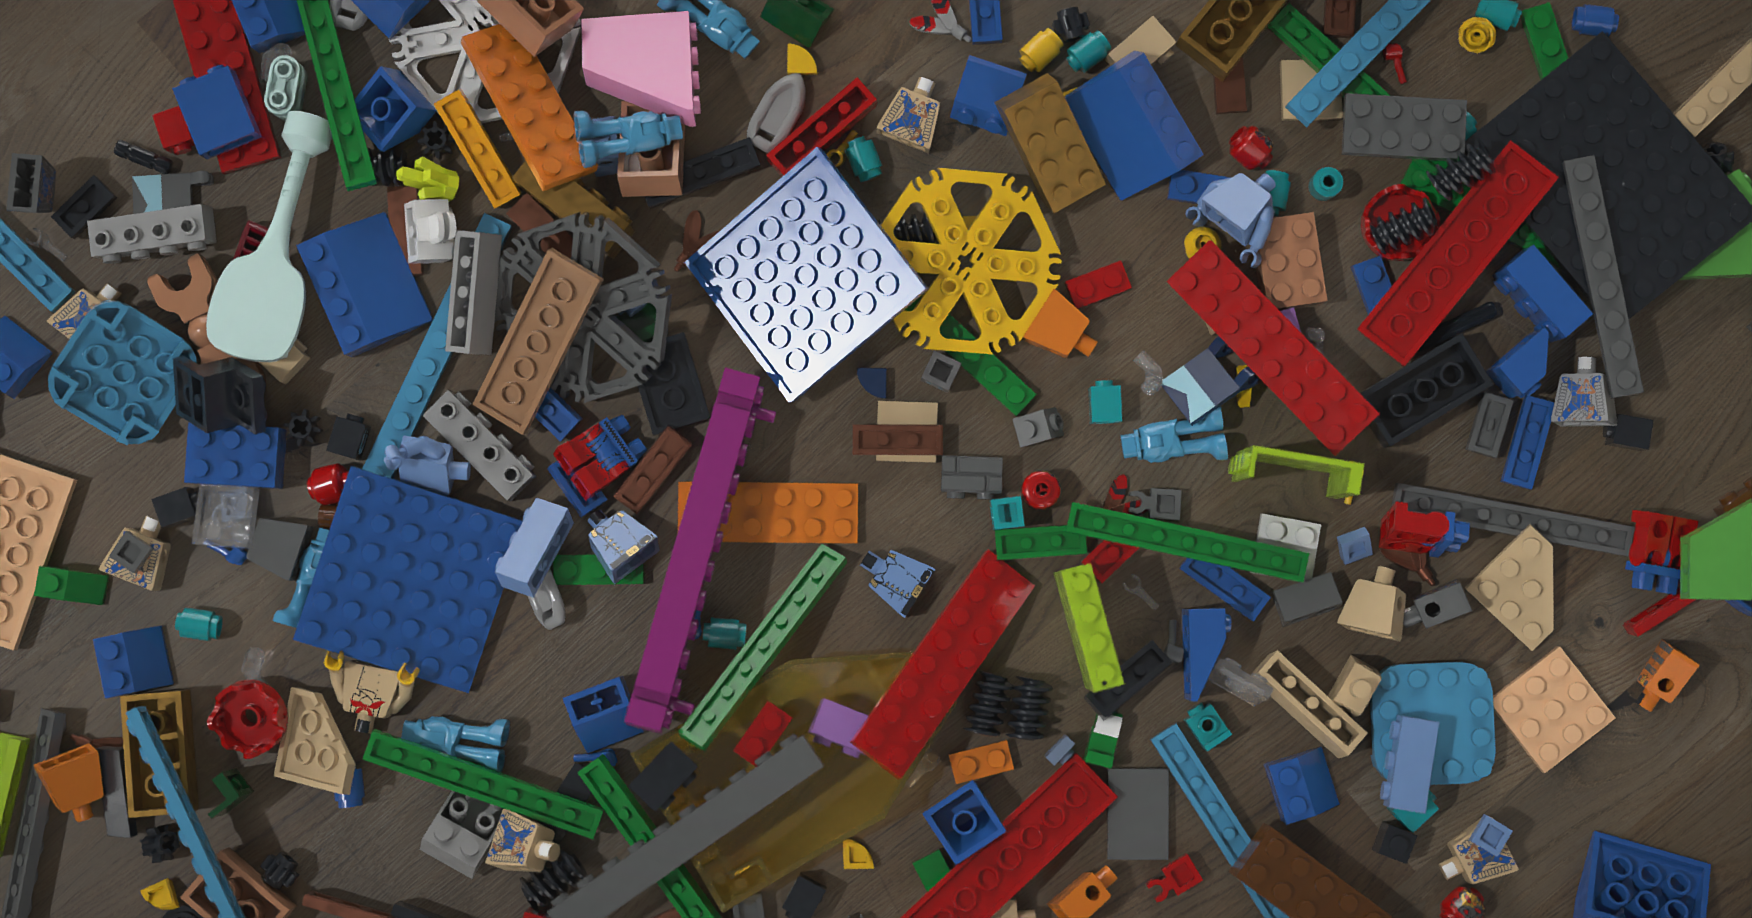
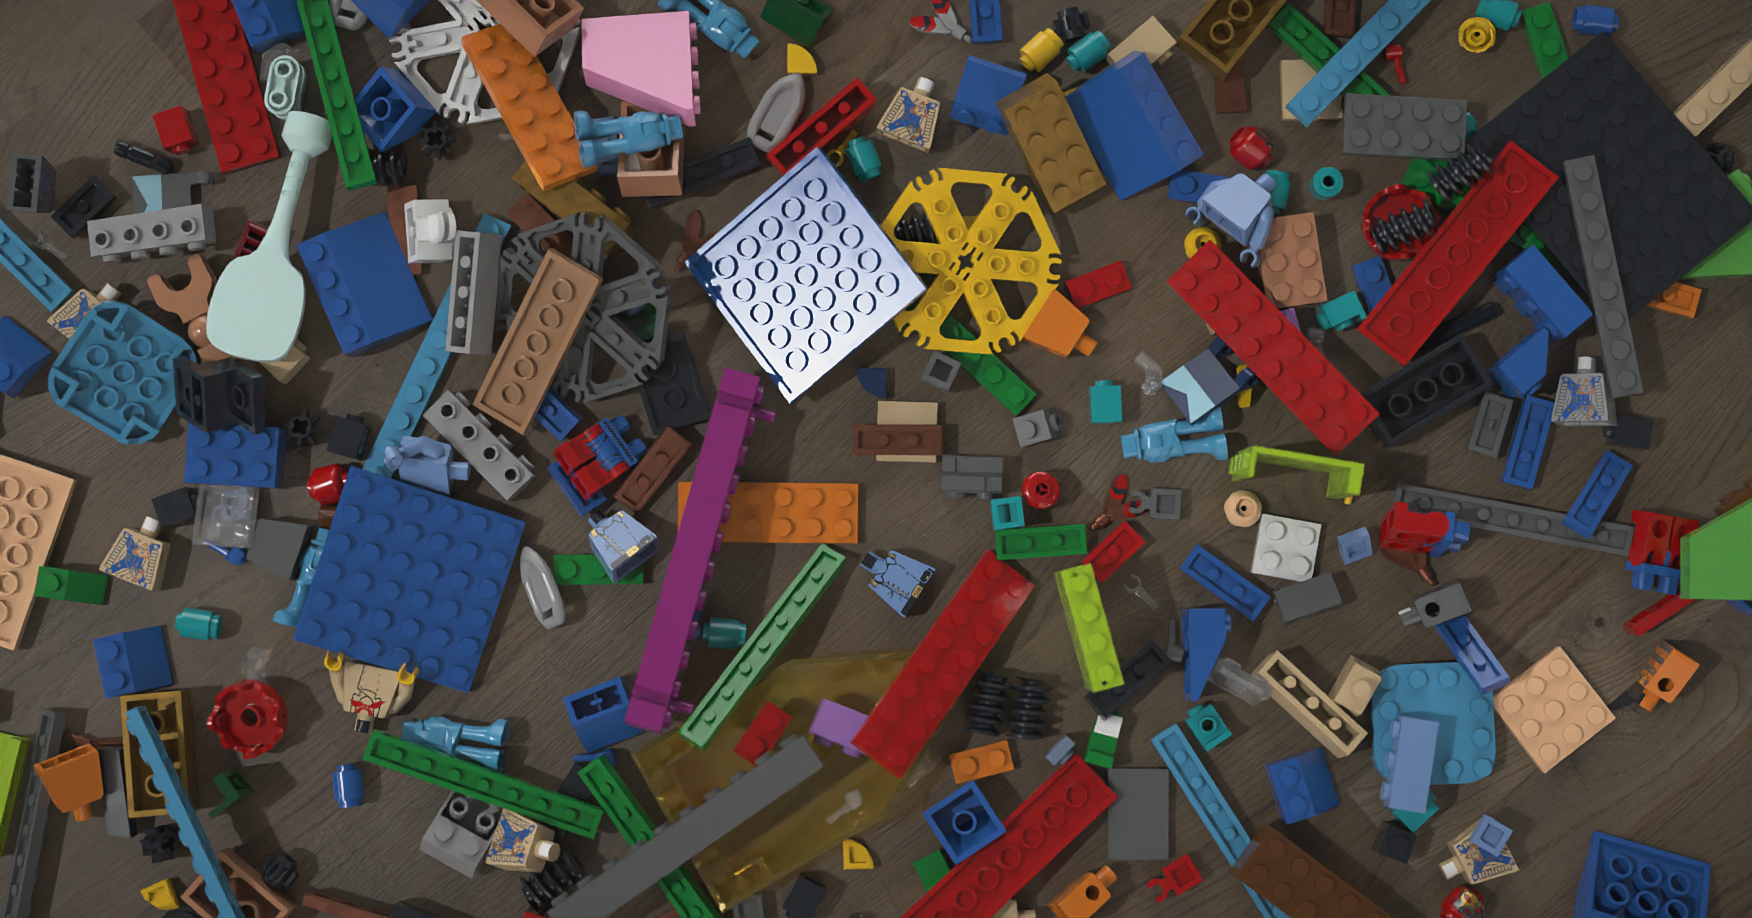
dark grey plate [109,531,154,573] -> none
blue brick [172,65,262,160] -> none
tan plate [274,687,356,795] -> none
neon yellow rock [396,156,459,202] -> none
light orange plate [434,88,522,209] -> none
medium blue brick [495,498,574,598] -> none
black brick [628,741,698,812] -> none
green plate [1065,502,1310,583] -> none
tan torso [1337,566,1406,642] -> none
tan plate [1465,524,1554,651] -> none
none -> clear hand [826,789,862,825]
none -> light nougat plate [1224,490,1262,527]
none -> teal brick [1316,290,1367,331]
none -> blue plate [1435,614,1509,695]
none -> blue plate [1562,450,1633,539]
none -> orange plate [1646,282,1702,319]

